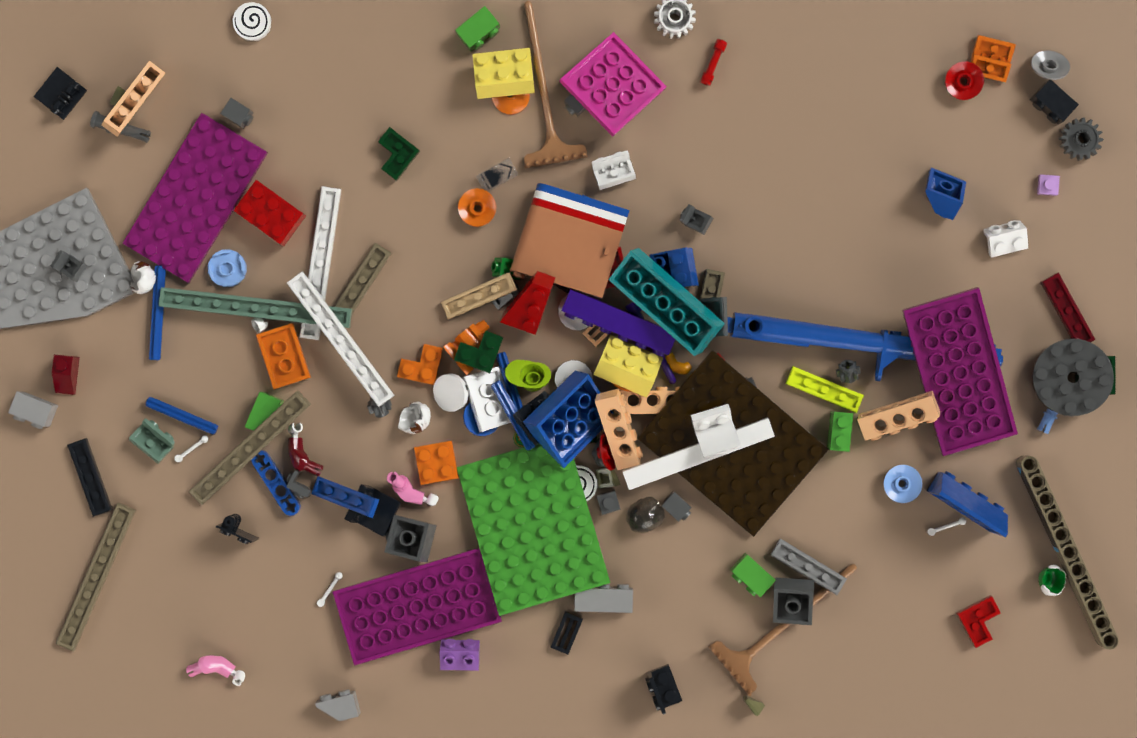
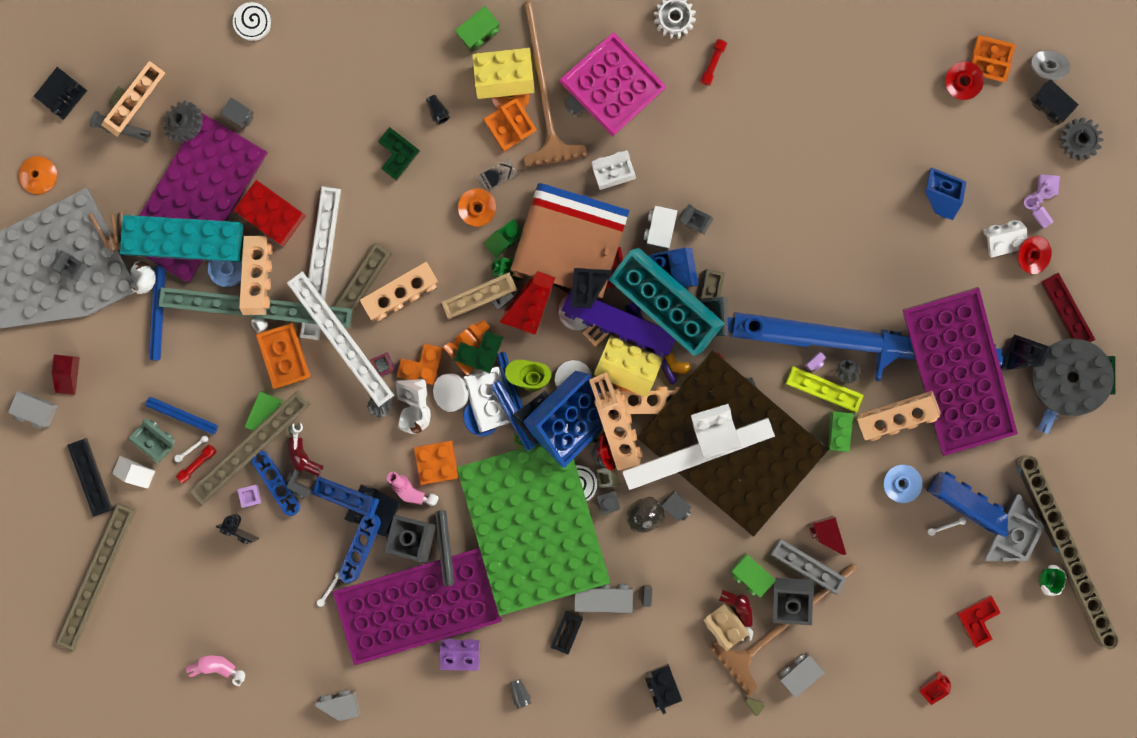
none -> orange dish [19,156,57,194]
none -> medium nougat plant [88,211,123,252]
none -> white slope [112,456,155,488]
none -> teal brick [120,215,244,263]
none -> dark grey gear [162,100,203,143]
none -> red bar [176,444,217,484]
none -> lavender plate [237,485,262,508]
none -> light nougat brick [239,236,273,315]
none -> blue beam [340,514,381,583]
none -> light nougat brick [360,262,439,322]
none -> tile [370,352,395,376]
none -> white slope [395,379,427,408]
none -> black cone [426,95,450,125]
none -> dark grey axle [435,510,455,586]
none -> orange slope [483,98,537,152]
none -> green slope [484,219,523,258]
none -> dark grey cone [510,679,532,709]
none -> black wing [572,268,611,309]
none -> light nougat tile [589,372,620,414]
none -> white brick [643,206,678,250]
none -> dark grey tile [643,585,652,607]
none -> tan bracket [703,603,750,651]
none -> dark red arm [719,589,753,641]
none -> light grey brick [778,652,825,698]
none -> lavender plate [804,352,826,371]
none -> dark red slope [809,516,846,555]
none -> red bracket [919,671,951,706]
none -> light grey wing [983,494,1044,561]
none -> black wing [1000,334,1051,371]
none -> red dish [1017,236,1052,274]
none -> lavender bar [1024,183,1055,229]

